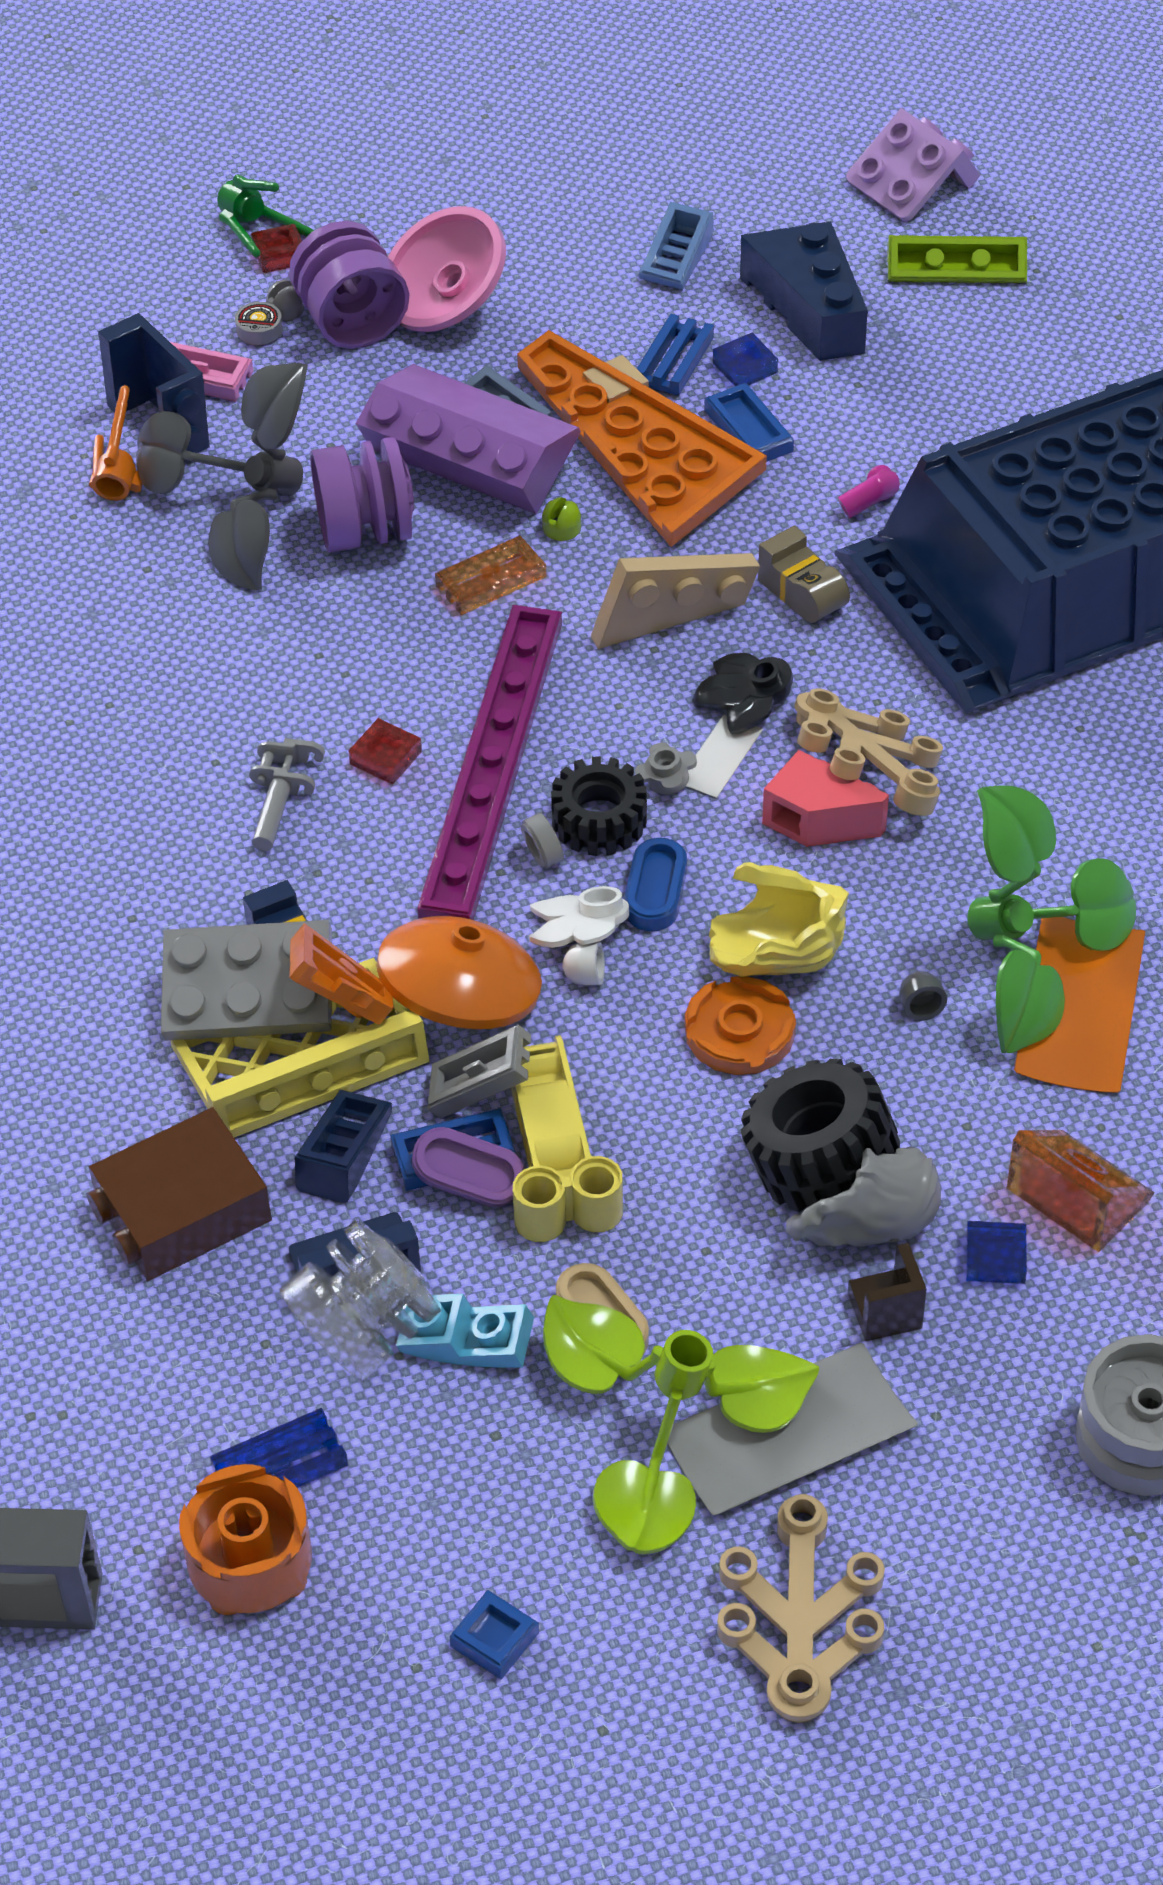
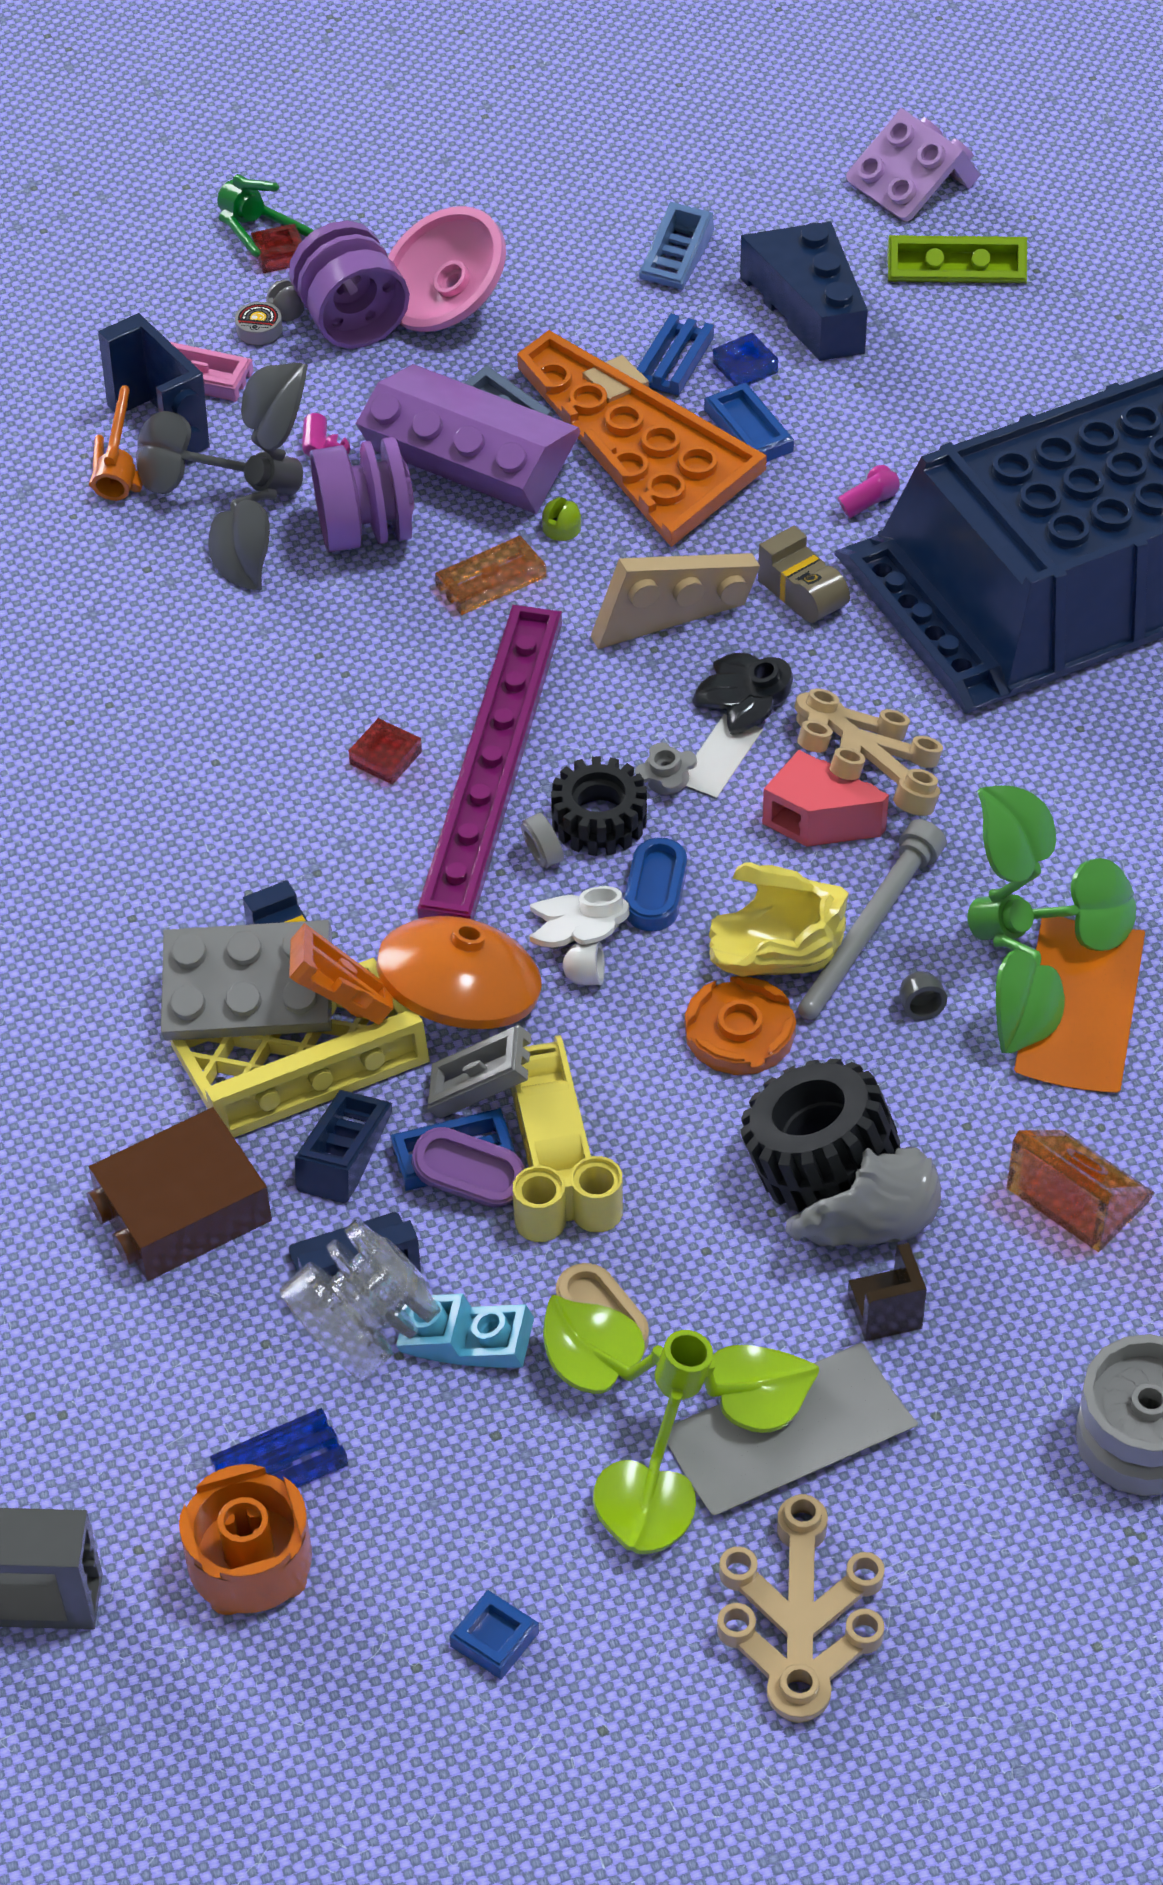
light grey piece [249,738,325,851] -> none
clear blue tile [966,1221,1027,1284] -> none
none -> dark pink arm [302,413,350,457]
none -> light grey piece [798,819,947,1020]

